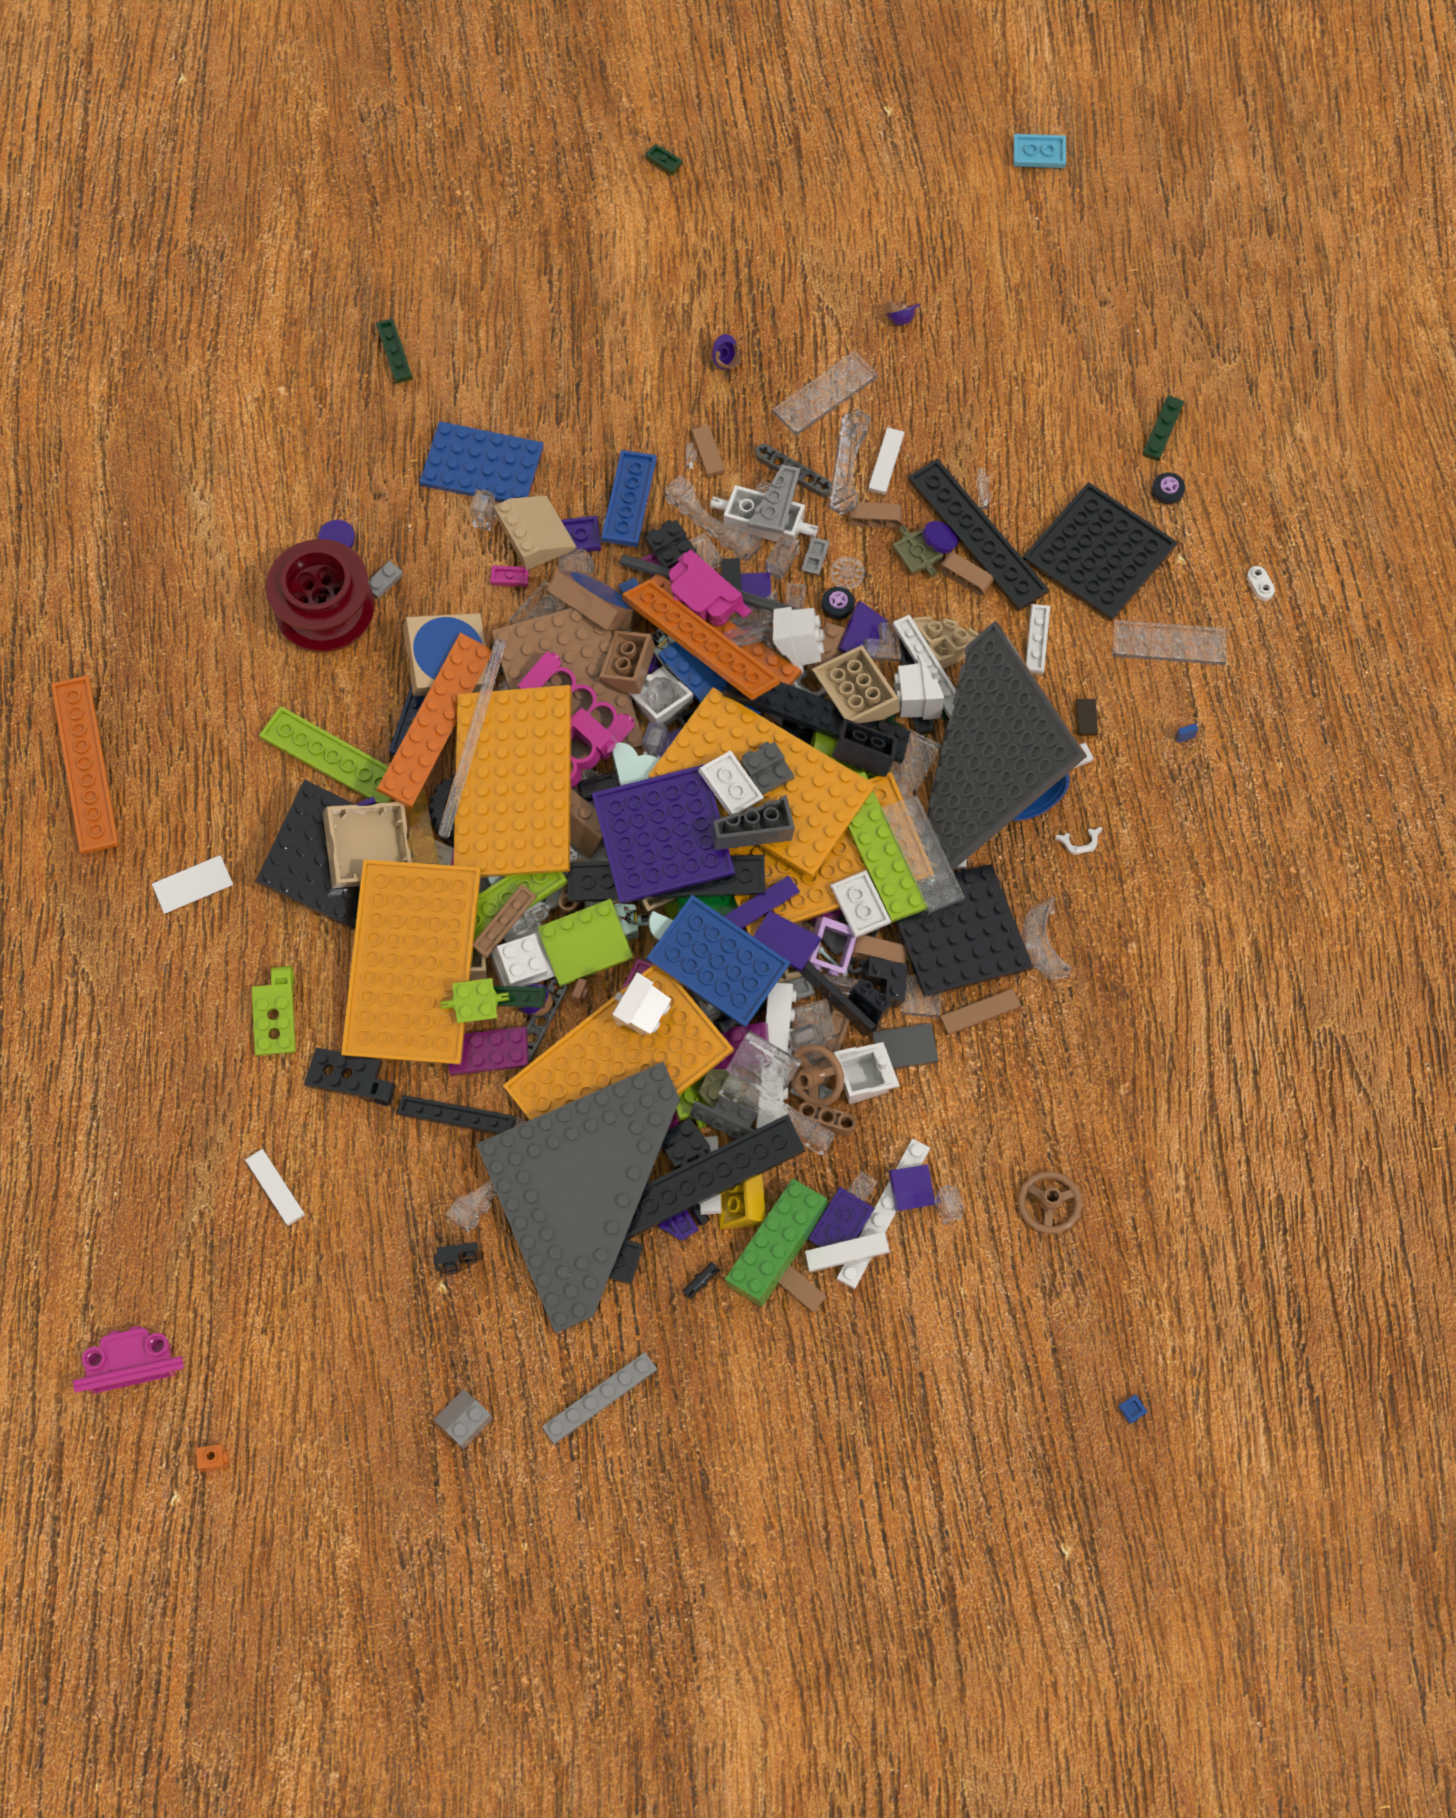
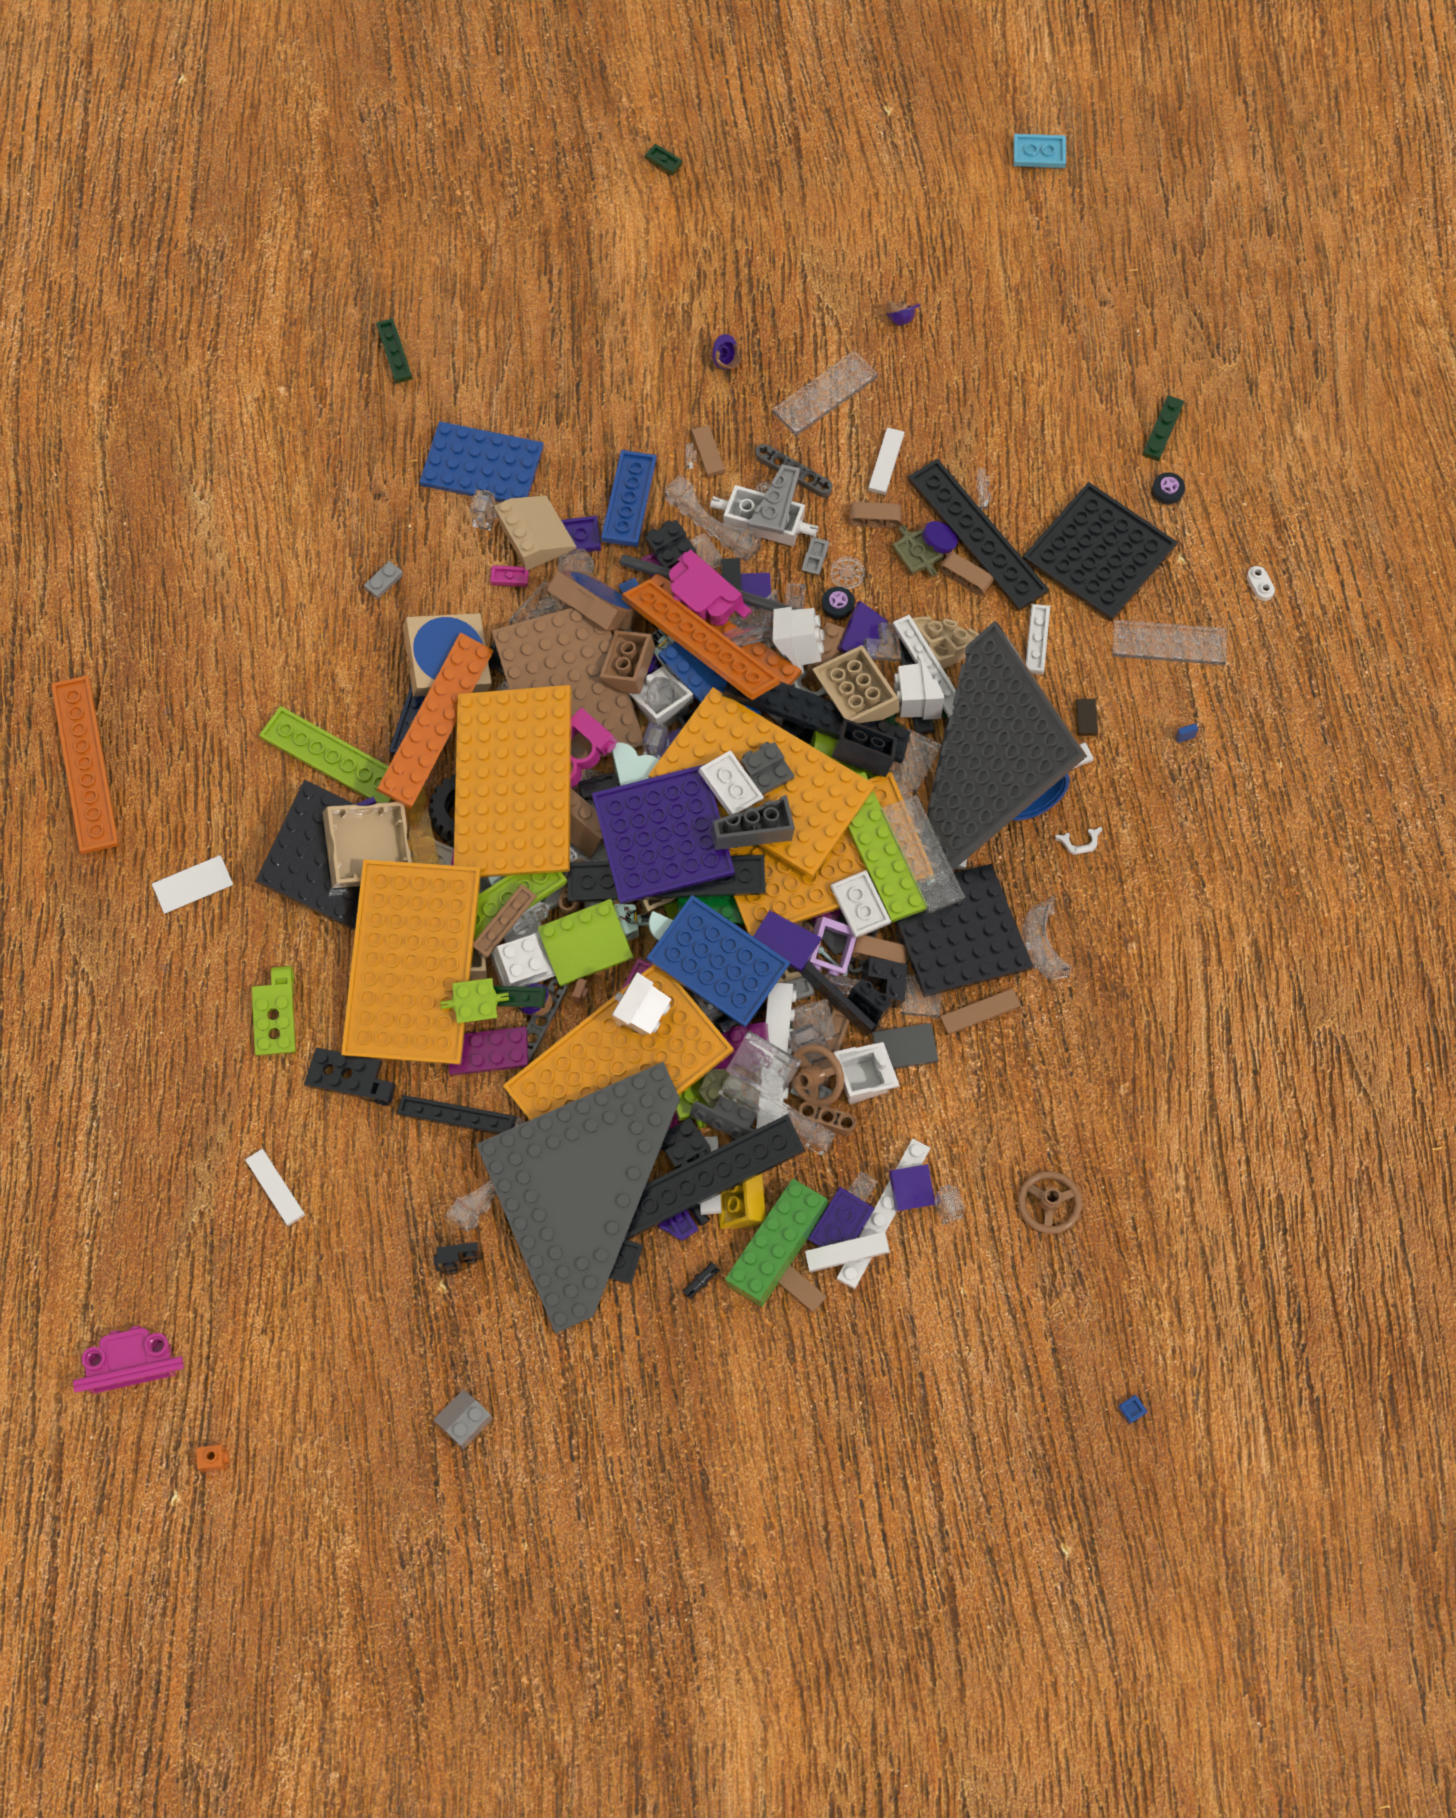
dark red wheel [266,539,375,652] -> none
dark purple tile [318,520,355,548] -> none
clear axle [438,639,506,838] -> none
dark pink fence [517,651,635,762] -> none
light grey plate [542,1352,657,1445] -> none
dark purple tile [724,876,800,929] -> none
clear brick [766,533,799,580] -> none
clear arch [828,409,870,515] -> none

